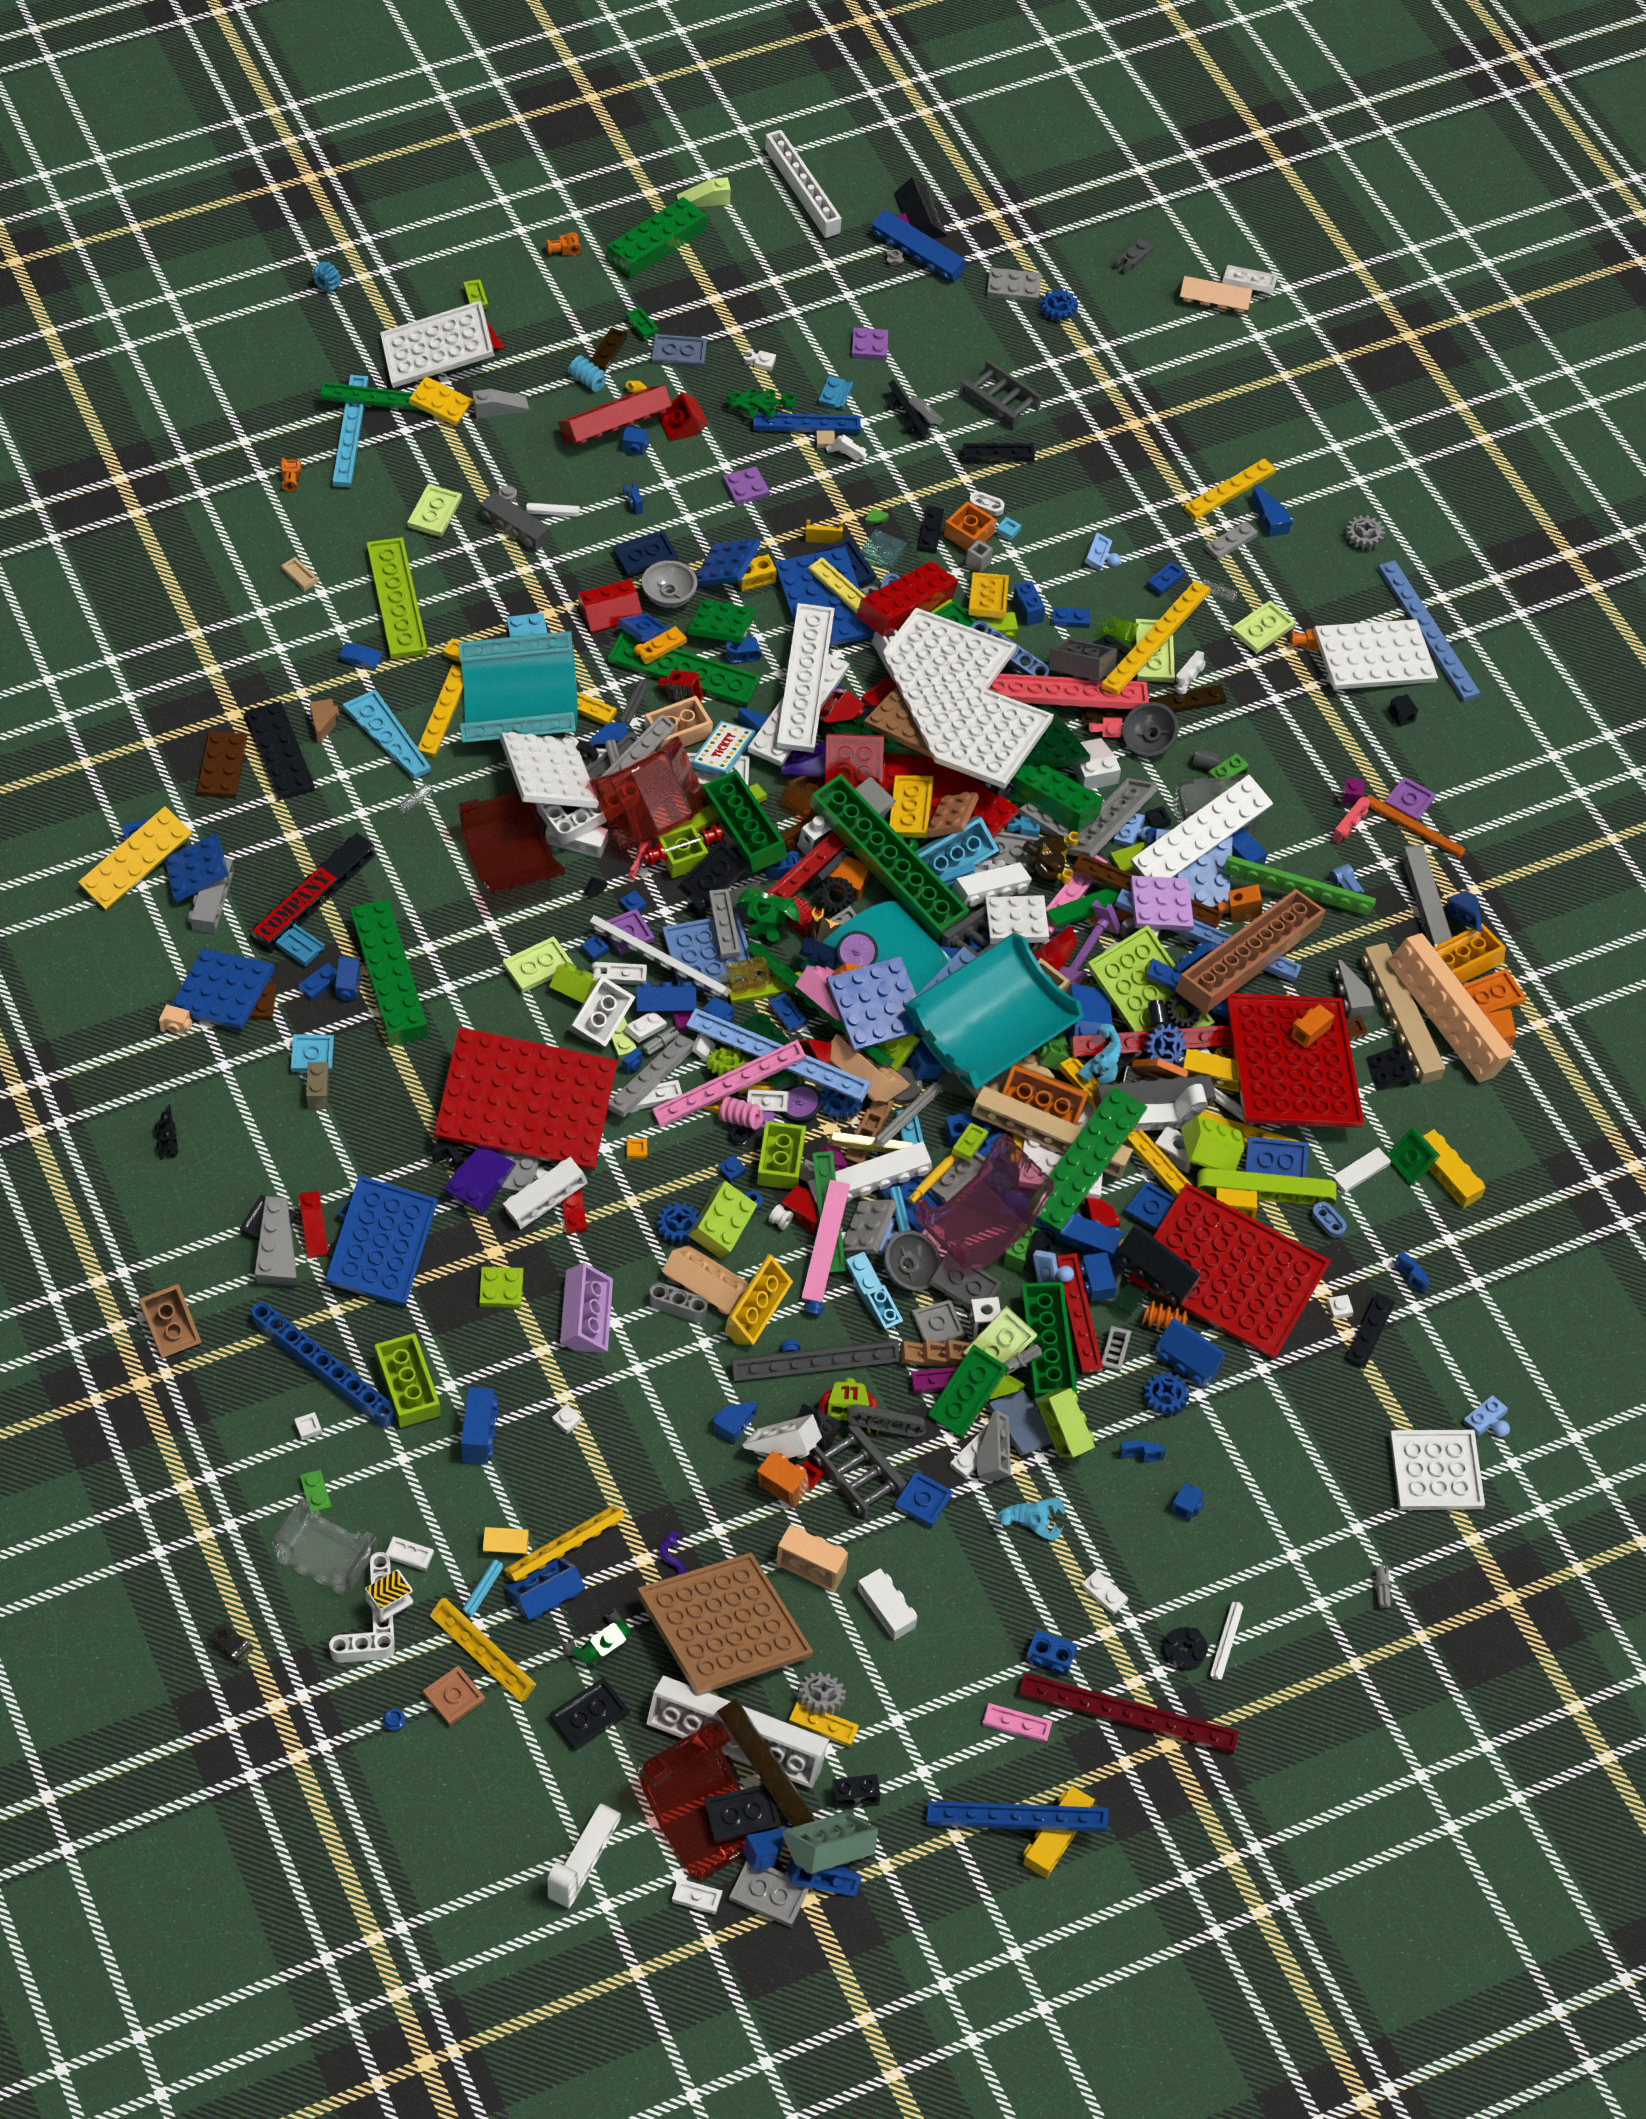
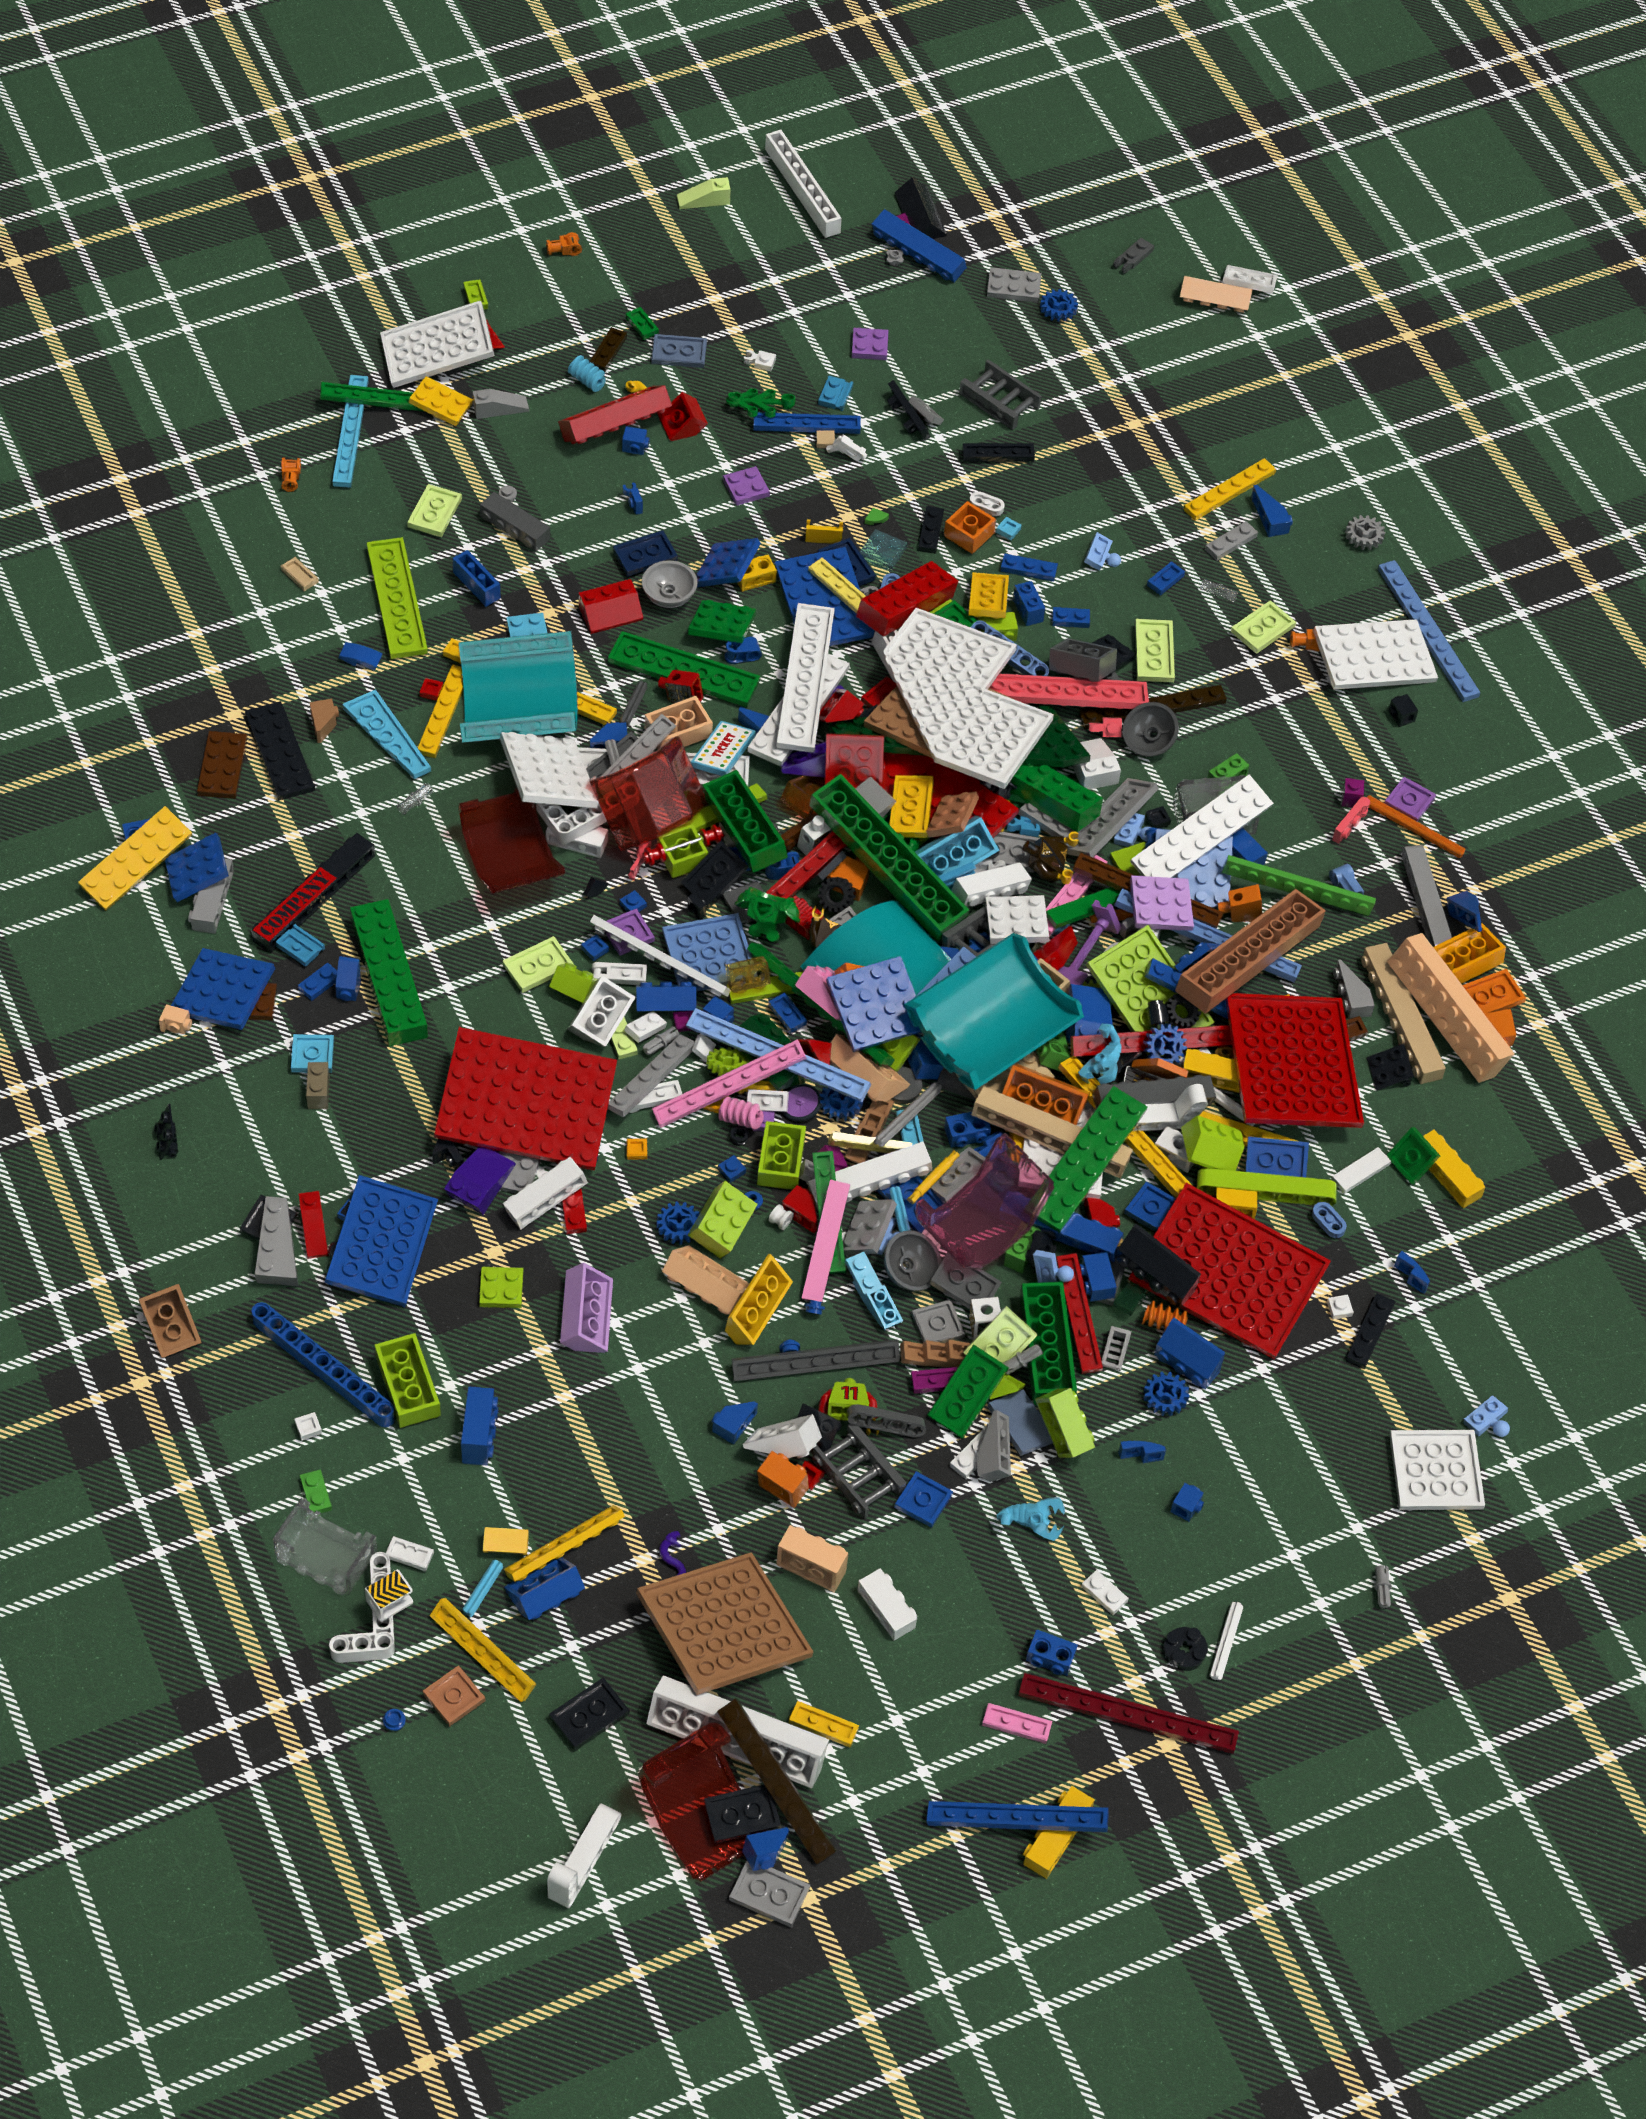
clear smoke piece [212,1624,254,1666] -> none
dark azure gear [311,261,341,292] -> none
white axle [526,503,580,517] -> none
white plate [552,1404,582,1434] -> none
green torso [561,1608,631,1668] -> none
black plate [576,740,599,761] -> none
green brick [607,197,707,279] -> none
blue plate [618,613,669,642] -> none
blue plate [622,1048,642,1075] -> none
light orange plate [633,626,687,664] -> none
light grey beam [650,1283,708,1323] -> none
white plate [672,1878,722,1915] -> none
light grey plate [709,889,741,959] -> none
sand green slope [782,1812,878,1874] -> none
blue slope [786,1856,862,1897] -> none
light grey gear [797,1672,846,1716] -> none
dark blue plate [798,936,838,969] -> none
black brick [831,1774,881,1811] -> none
medium lavender wheel [836,931,878,966] -> none
lime plate [952,1123,989,1162] -> none
light grey brick [966,539,993,573] -> none
yellow plate [1101,581,1211,696] -> none
clear neon green piece [1102,616,1139,642] -> none
white plate [1176,651,1205,694] -> none
dark grey brick [1192,747,1222,771] -> none
orange brick [1290,1004,1335,1048] -> none
none -> red plate [420,678,443,701]
none -> blue brick [453,550,501,607]
none -> blue plate [1000,553,1058,582]

